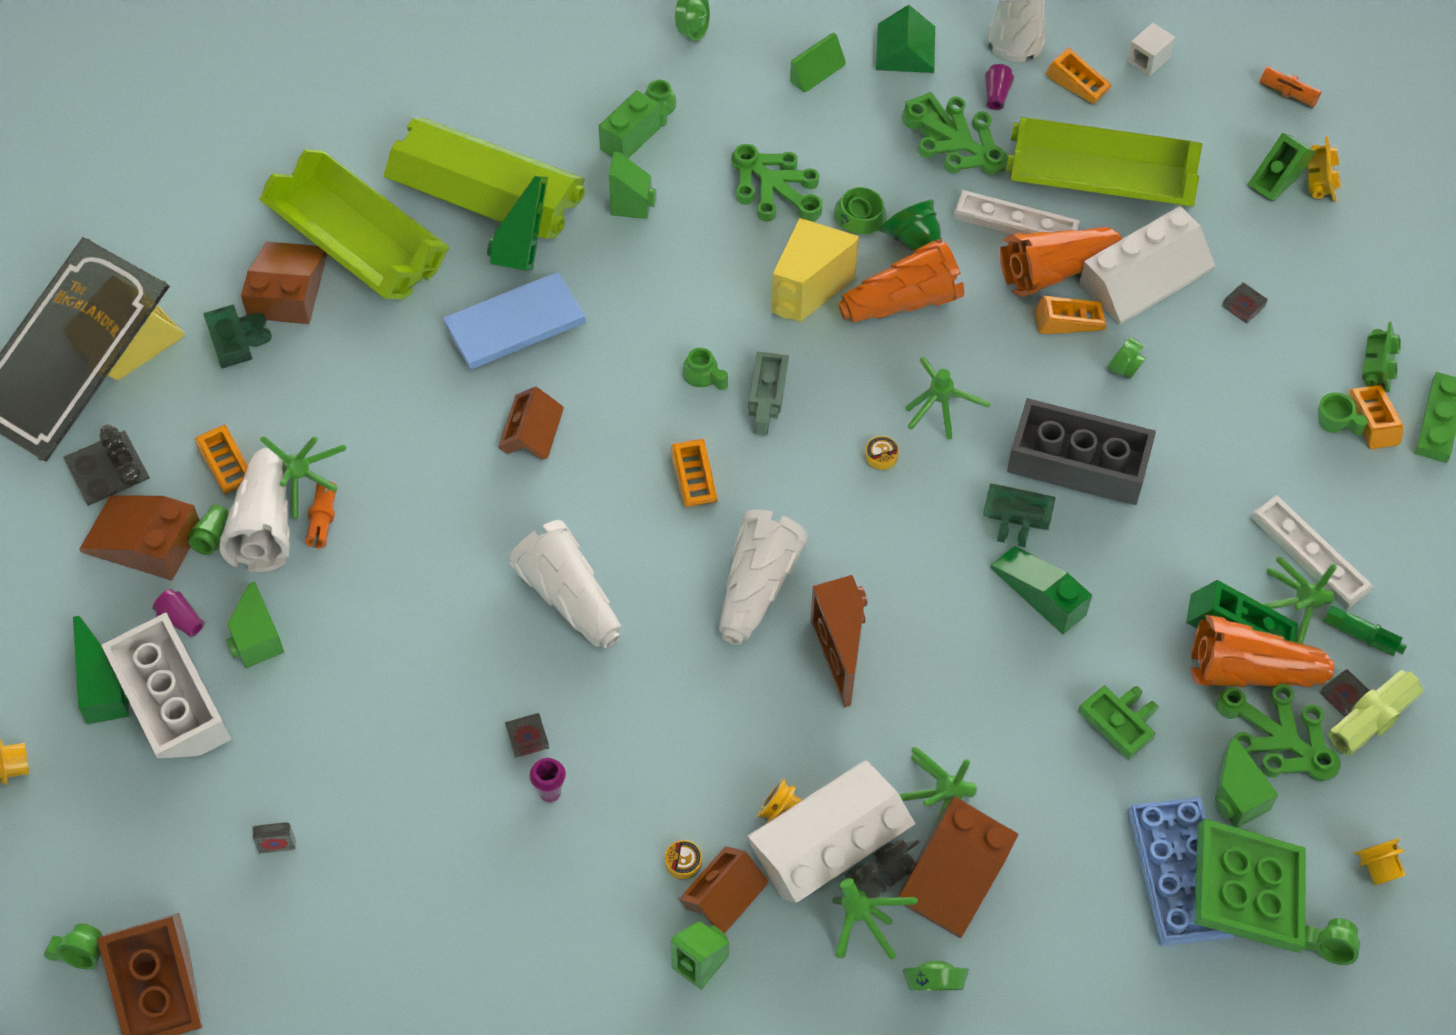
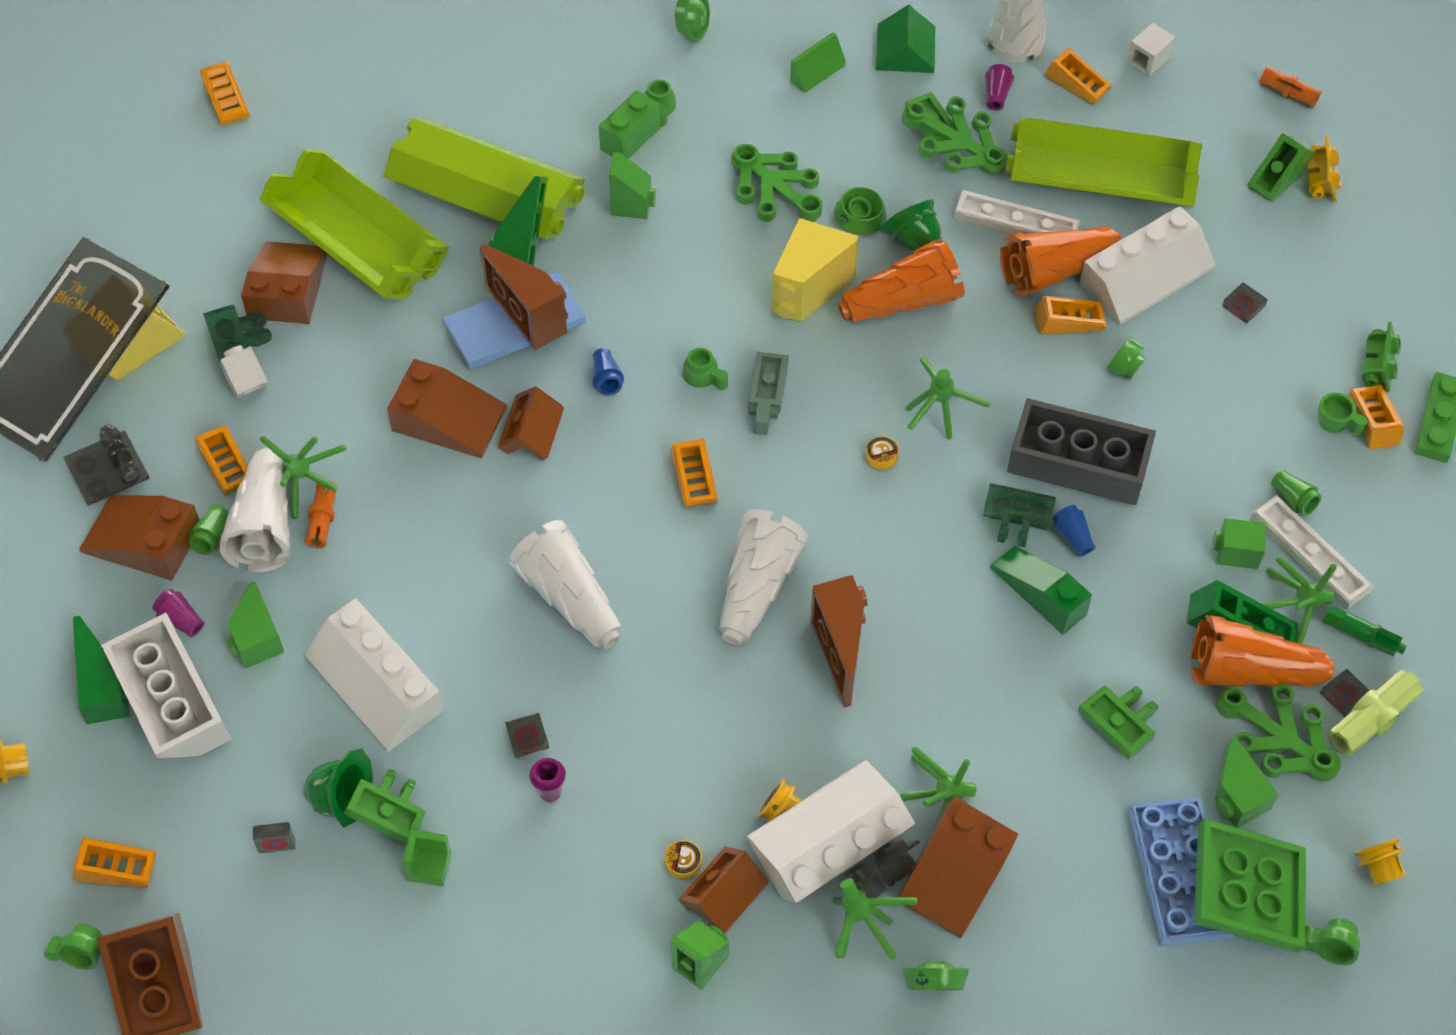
none -> light orange slope [73,837,156,888]
none -> light orange slope [200,62,250,126]
none -> white brick [219,345,268,399]
none -> green piece [303,748,373,828]
none -> white slope [304,598,444,752]
none -> bright green hinge [343,768,426,846]
none -> dark orange slope [387,359,507,459]
none -> bright green panel [403,830,451,886]
none -> dark orange slope [480,244,568,350]
none -> blue cone [593,348,624,395]
none -> blue cone [1052,505,1096,557]
none -> bright green brick [1212,518,1266,569]
none -> bright green cone [1271,470,1322,516]

